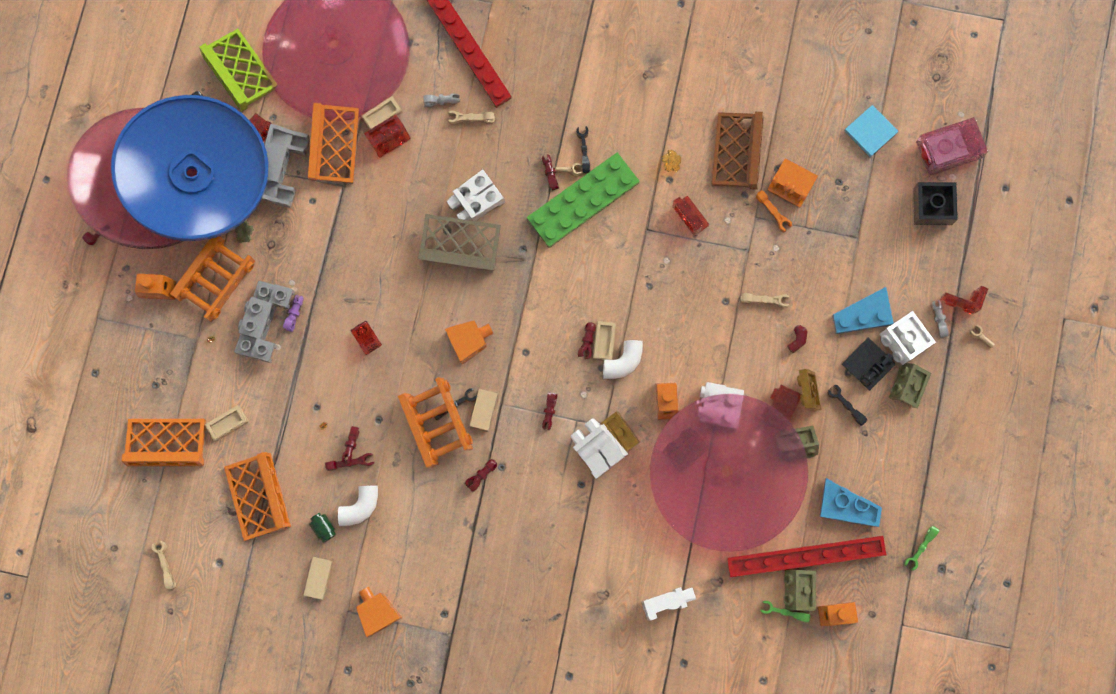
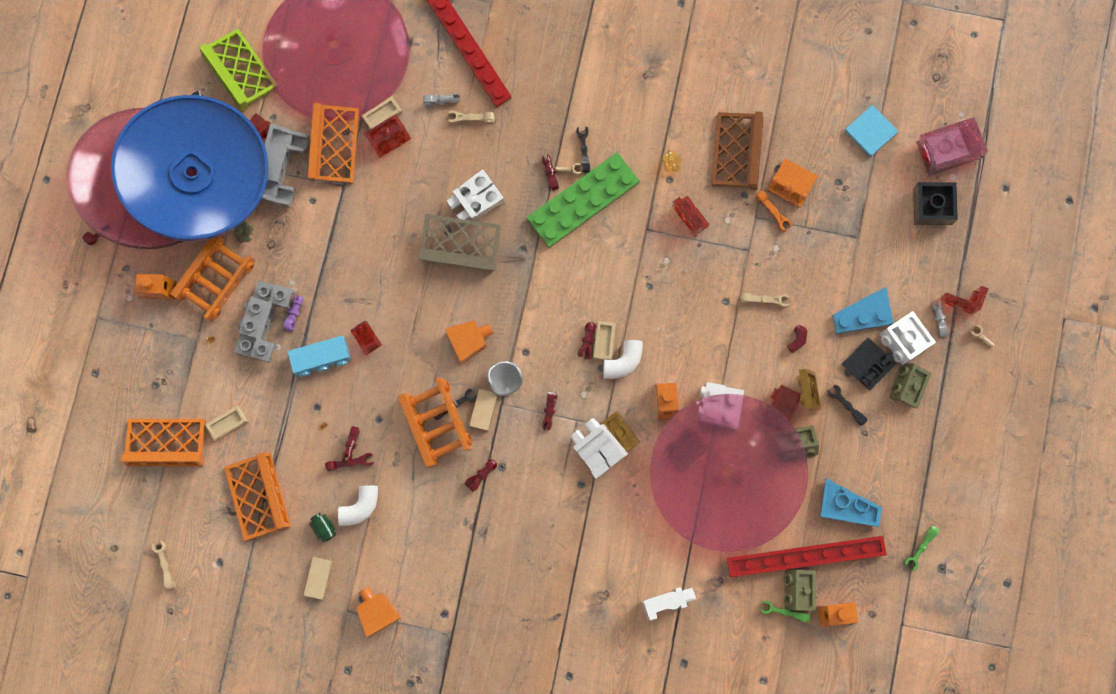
none -> medium azure brick [287,335,352,377]
none -> light grey helmet [488,361,523,396]

